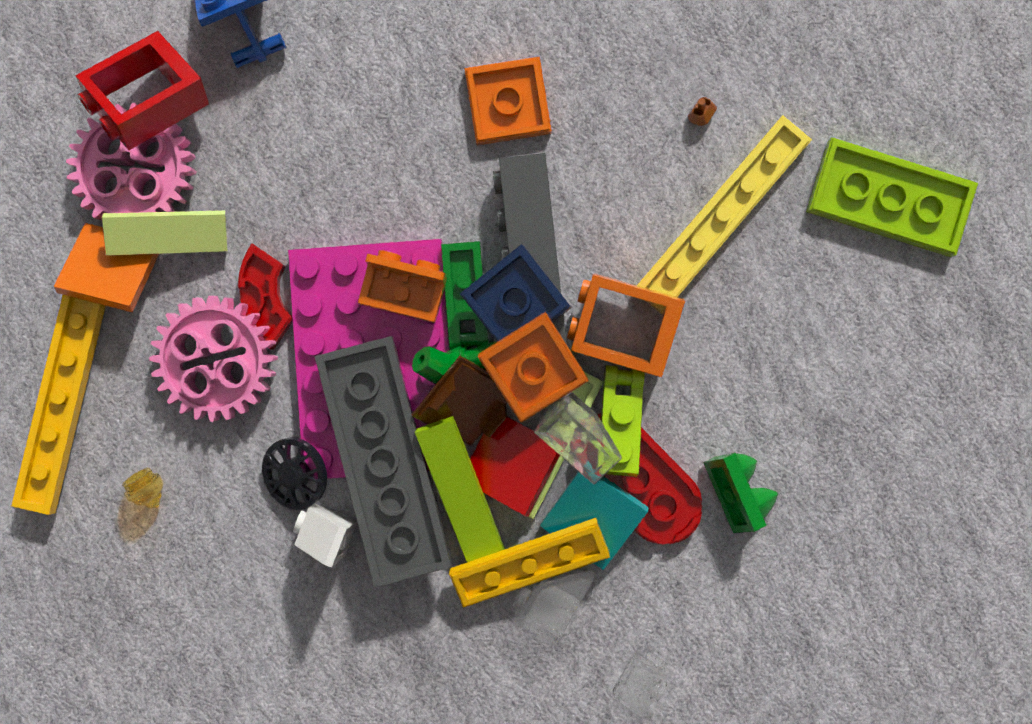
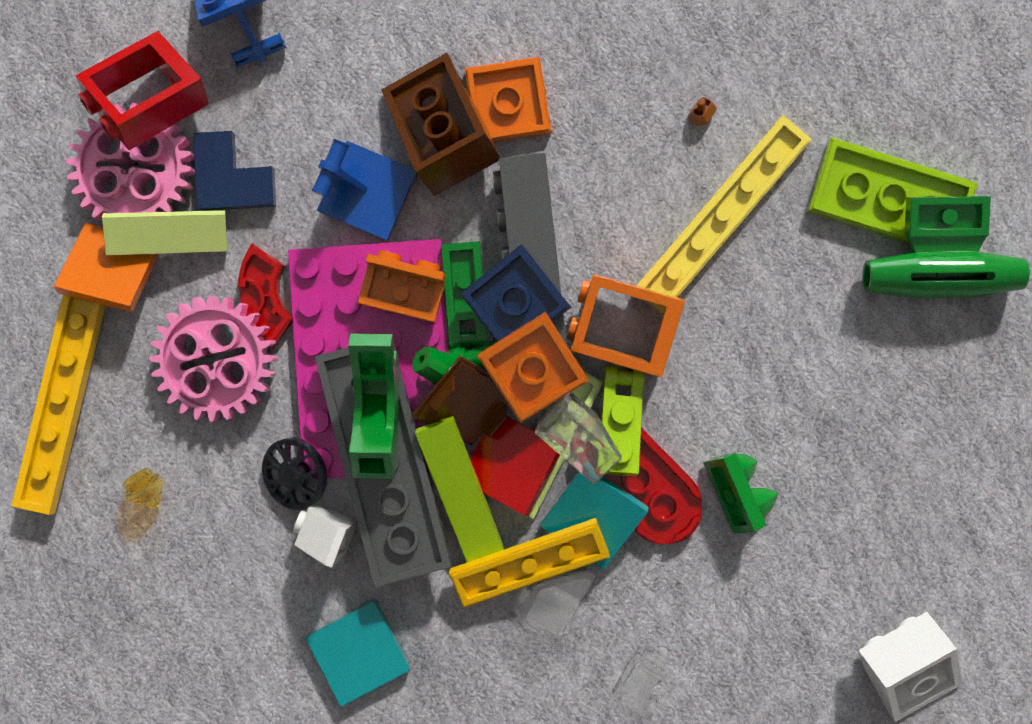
none -> dark blue tile [193,131,276,211]
none -> teal tile [305,599,411,707]
none -> blue plate [312,139,417,241]
none -> green arch [348,334,399,479]
none -> reddish brown slope [381,53,501,196]
none -> white slope [859,612,962,722]
none -> green plate [862,196,1030,299]

